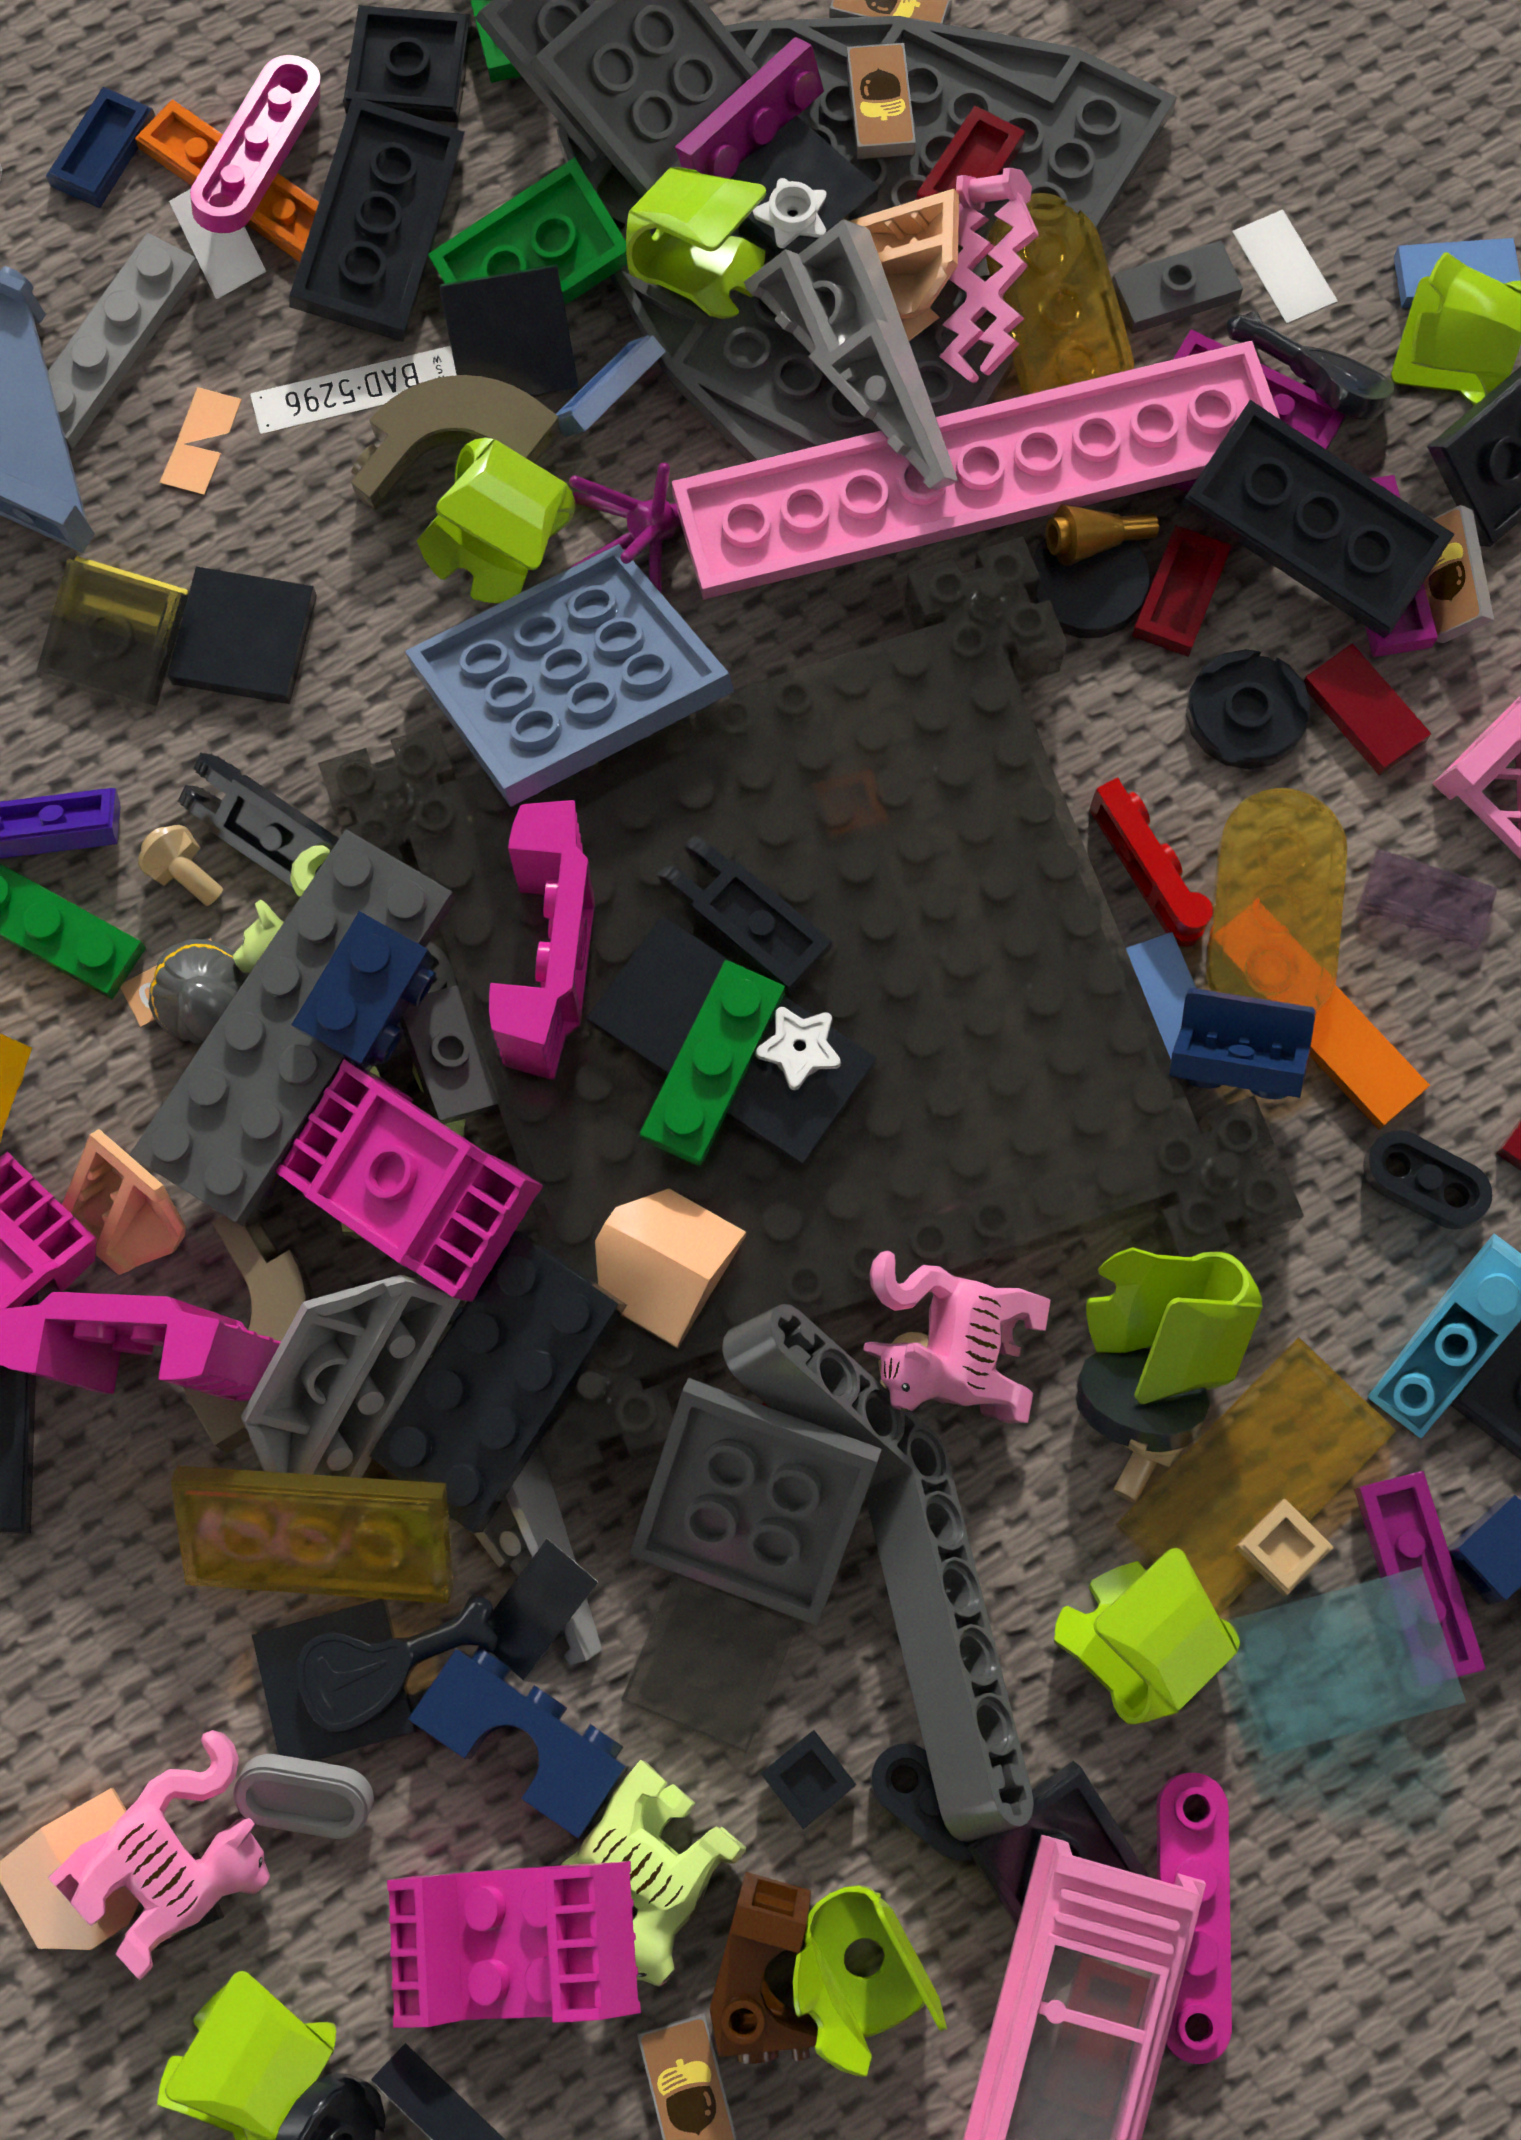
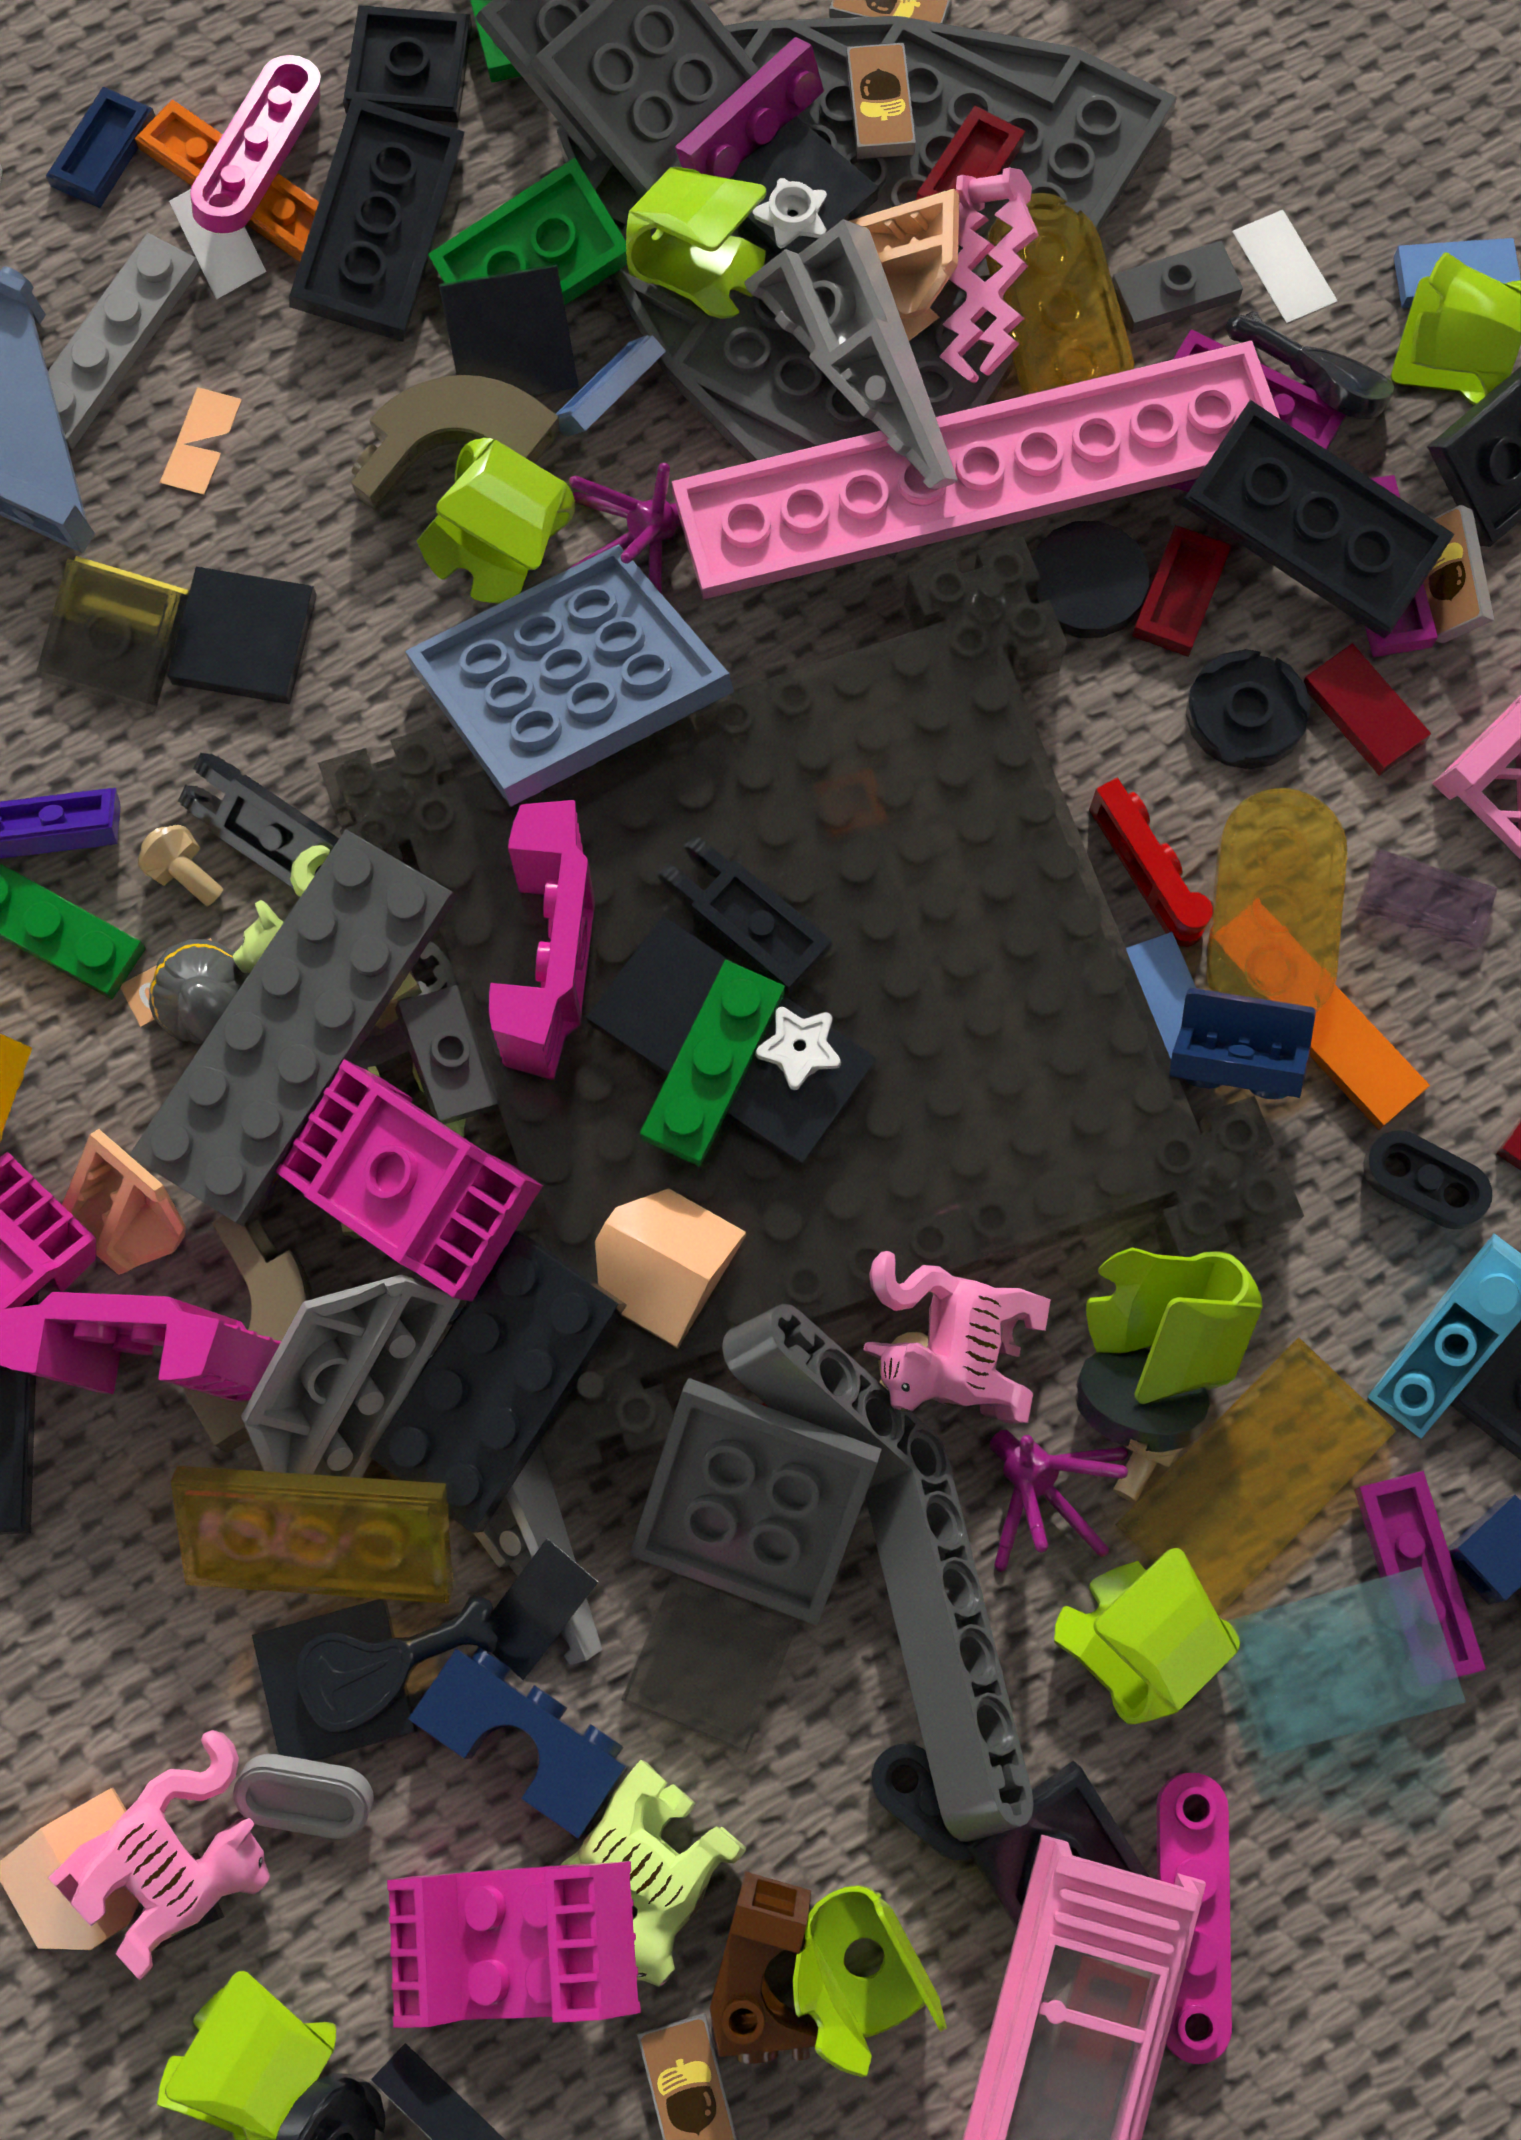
white sticker [250,346,456,434] -> none
dark blue bracket [292,911,436,1071] -> none
black plate [760,1730,857,1829] -> none
pearl gold cone [1045,504,1159,566] -> none
tan tile [1234,1498,1334,1597] -> none
none -> magenta plant [989,1429,1128,1572]

